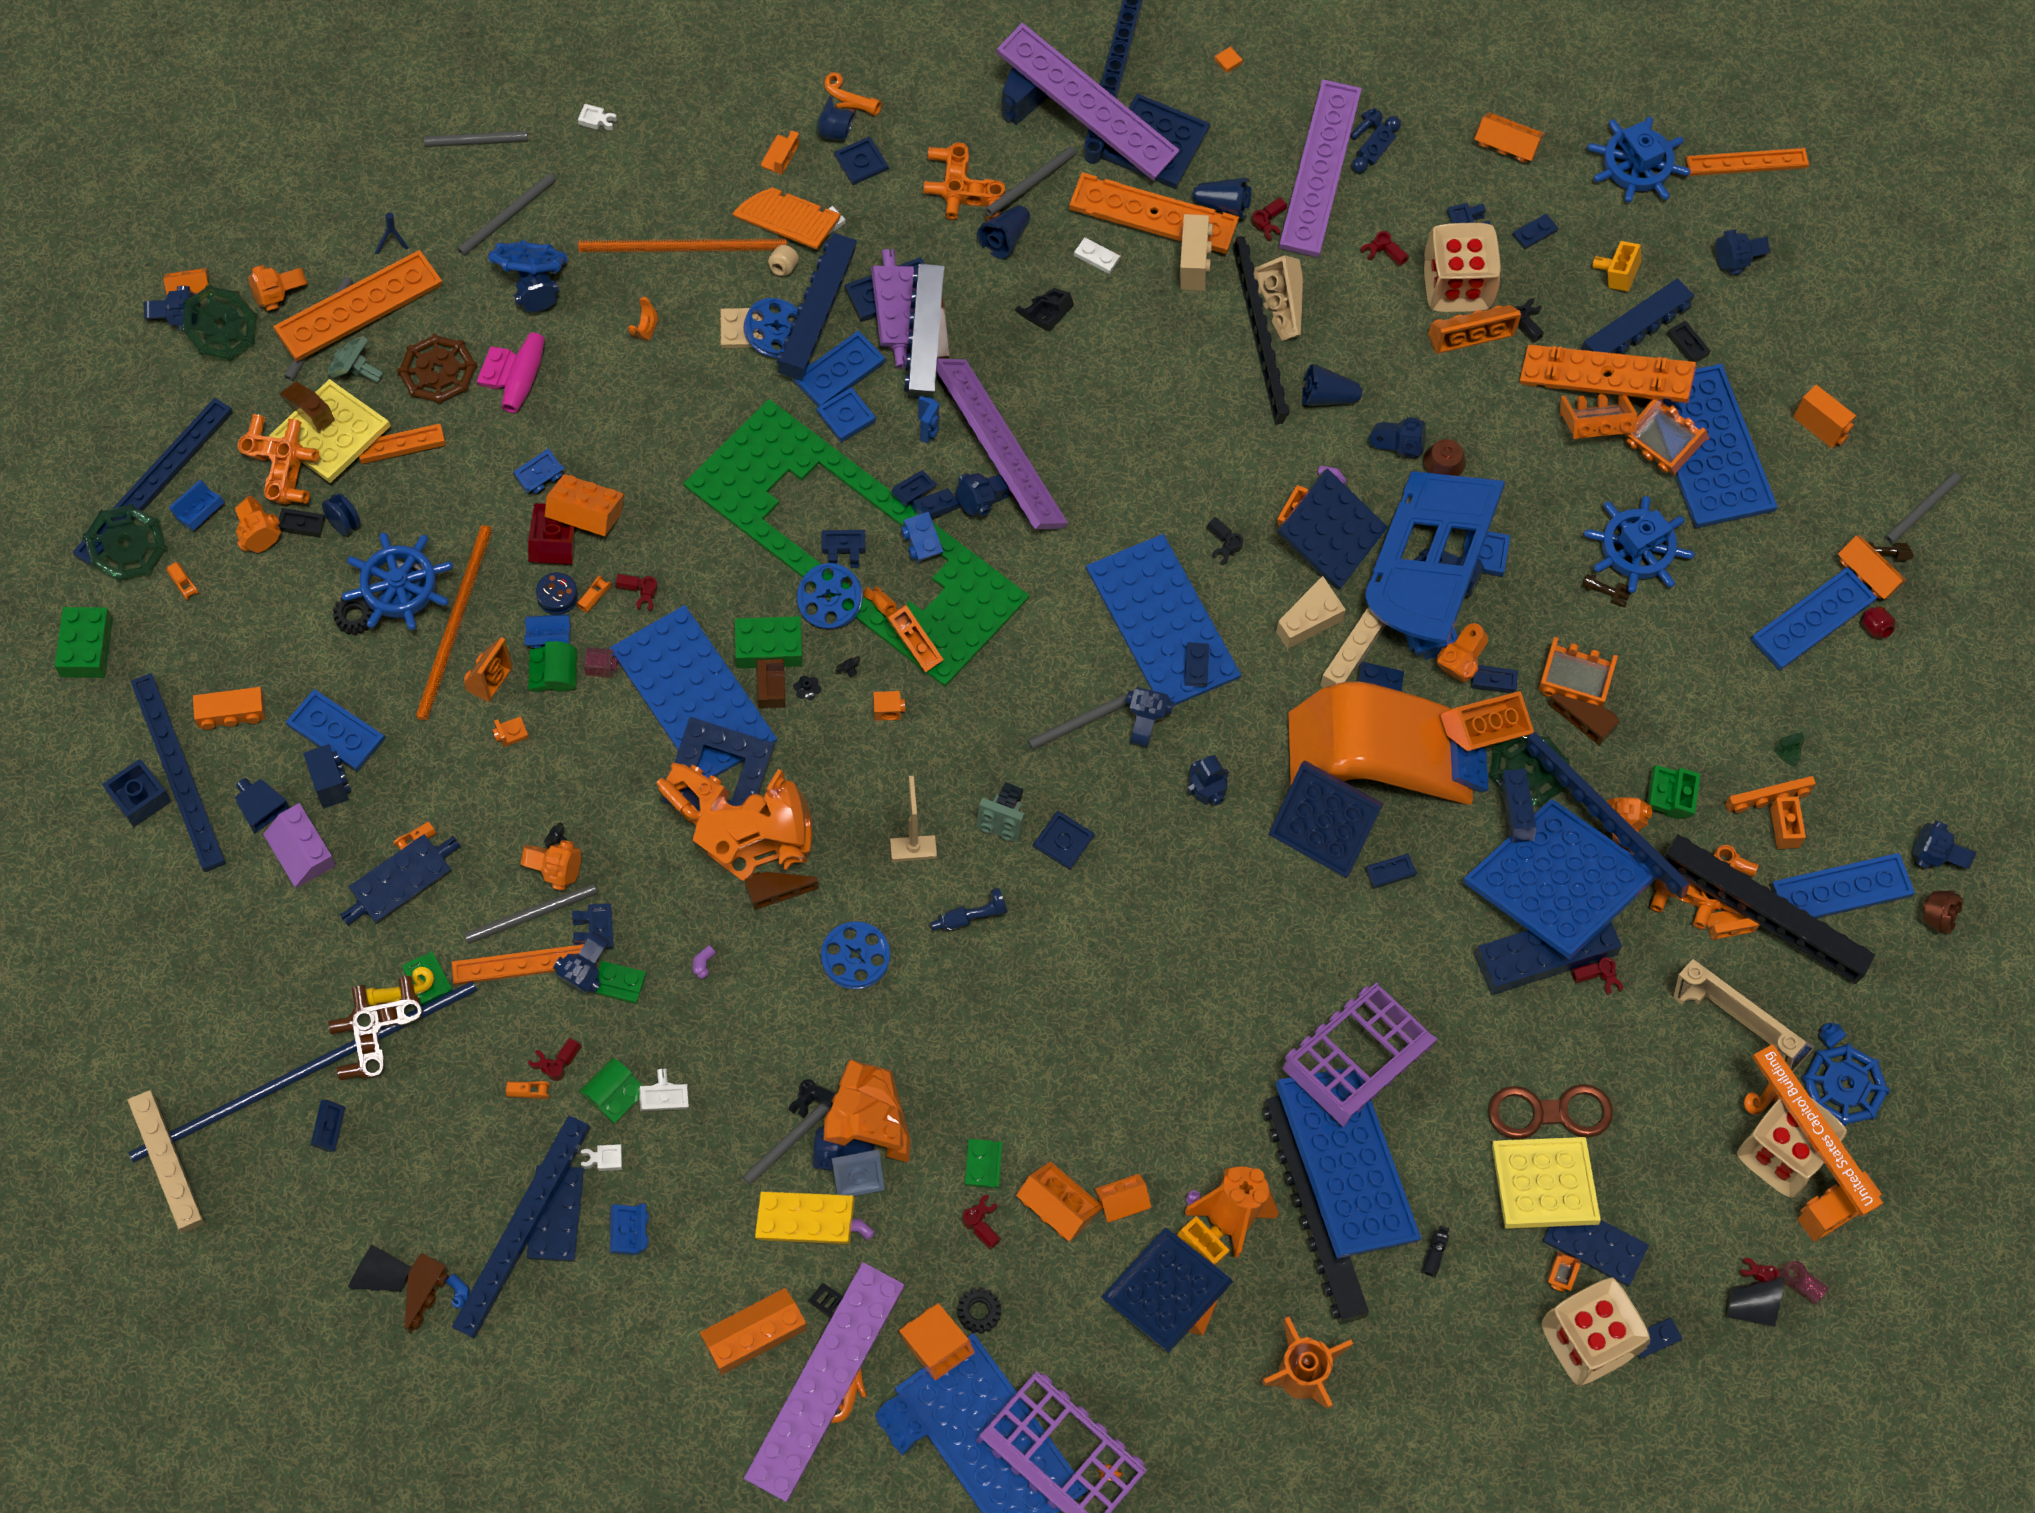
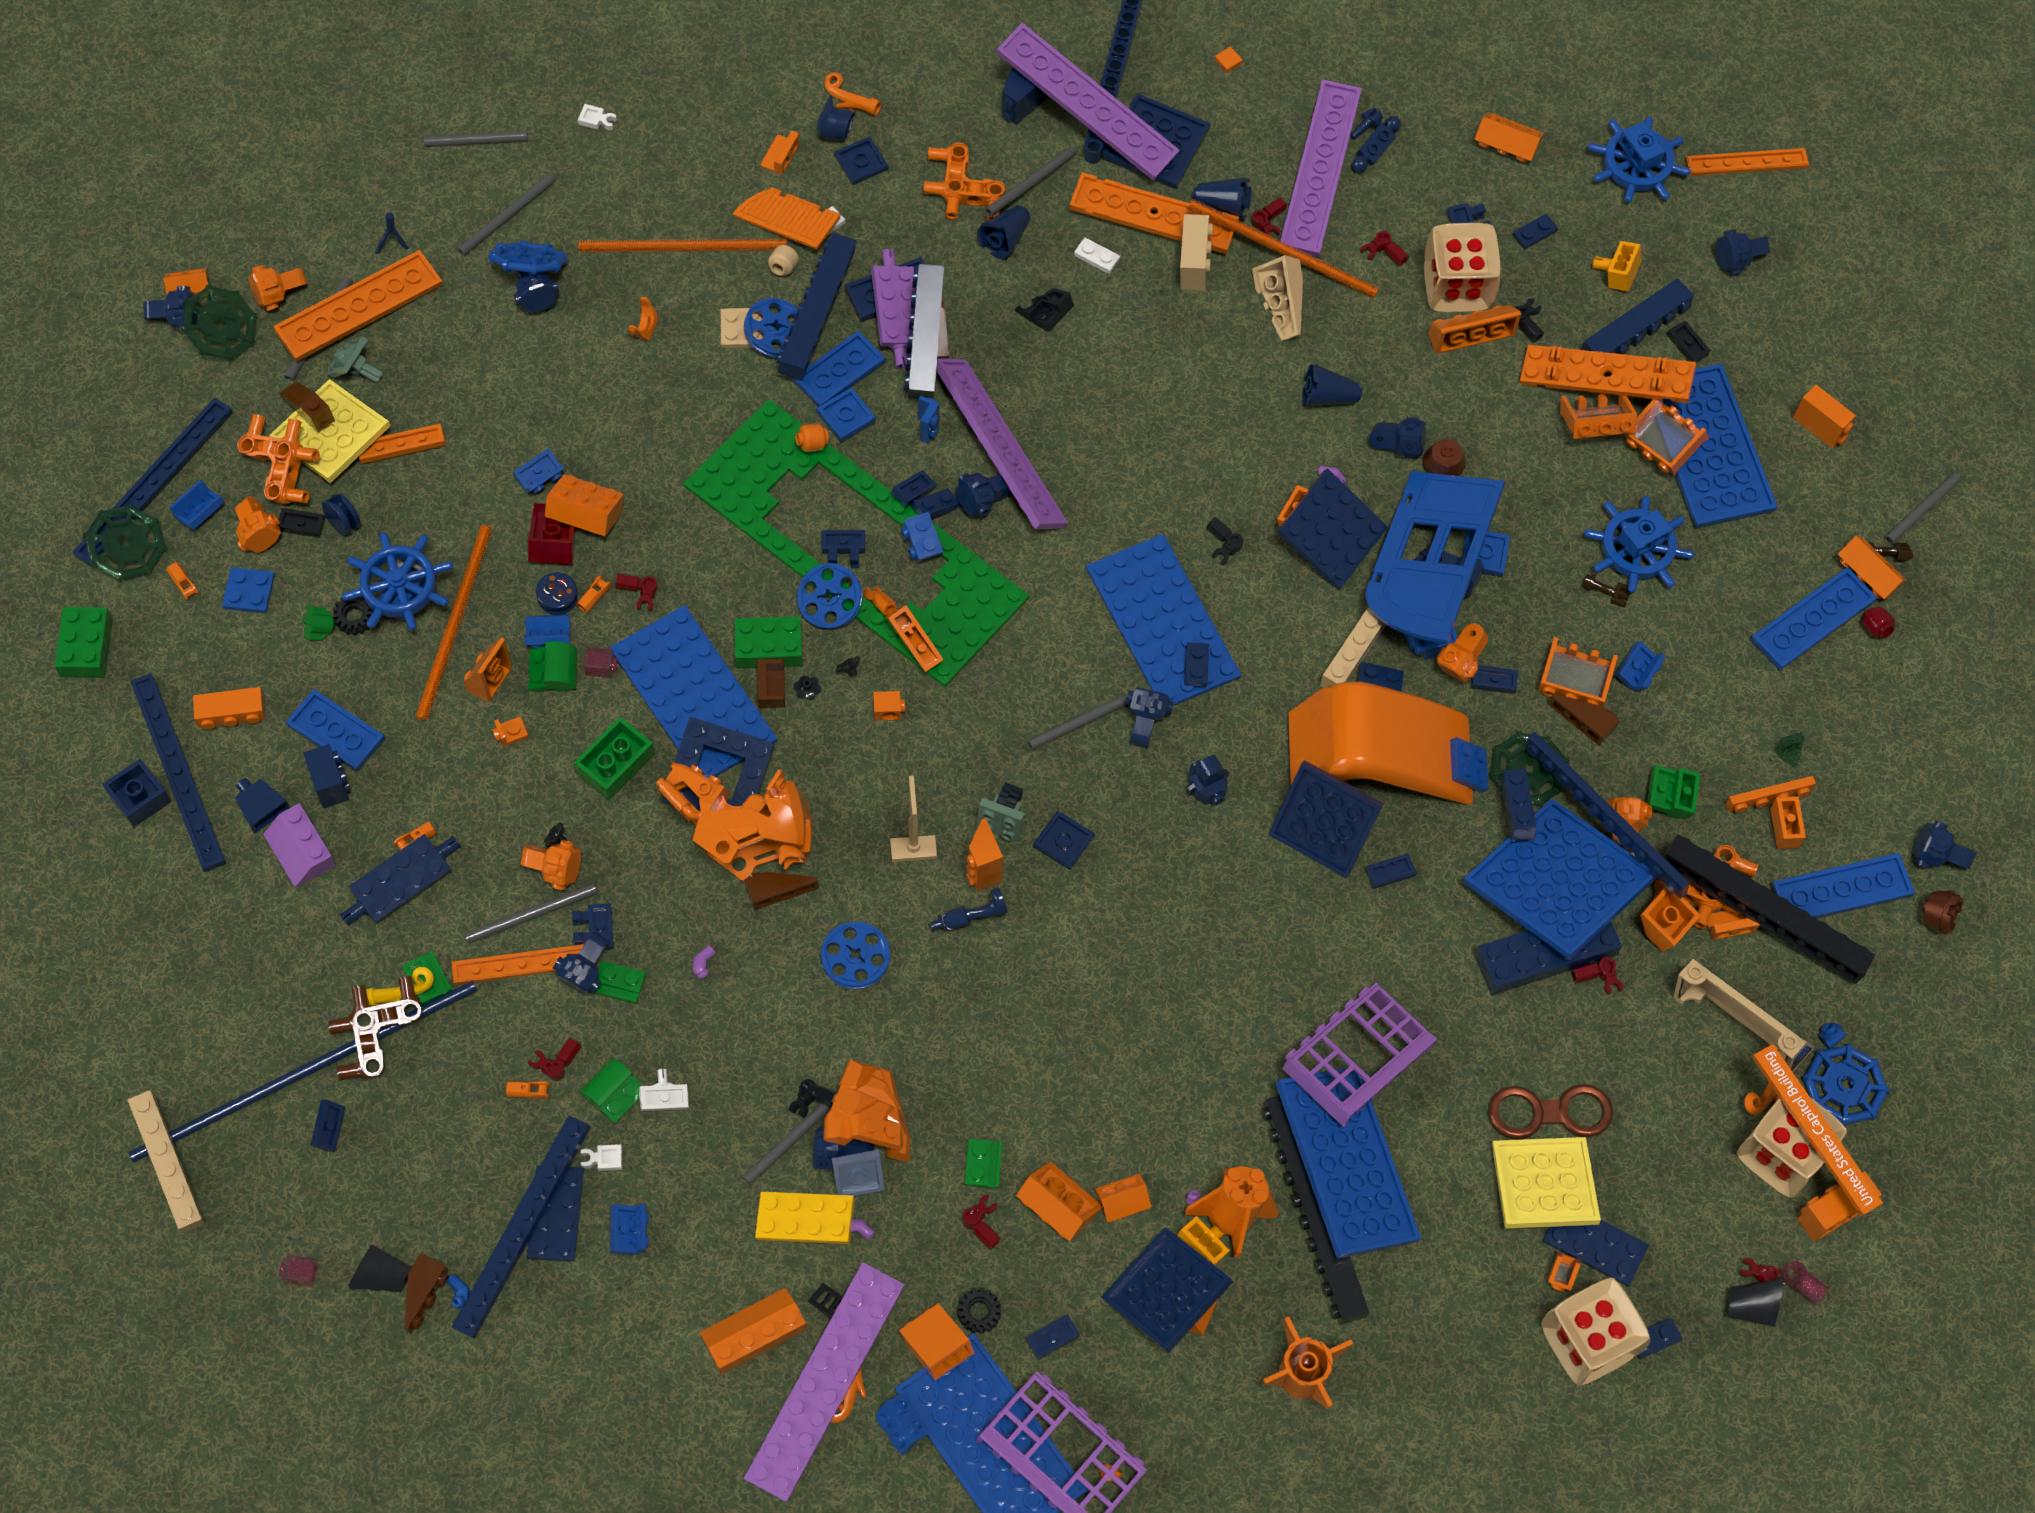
reddish brown plate [397,334,478,404] -> none
dark pink plate [477,332,545,413] -> none
black plate [1232,236,1289,425] -> none
tan wedge [1276,576,1346,649] -> none
black bar [1421,1225,1450,1278] -> none
orange slope [1440,691,1534,751] -> none
none -> blue plate [222,567,275,614]
none -> clear pink brick [279,1255,319,1288]
none -> green piece [302,605,334,640]
none -> green brick [574,717,655,800]
none -> orange head [795,423,829,452]
none -> orange slope [966,818,1003,891]
none -> dark blue plate [1026,1314,1080,1360]
none -> orange axle [1188,198,1379,299]
none -> blue bracket [1615,641,1665,691]
none -> orange slope [1640,886,1701,952]

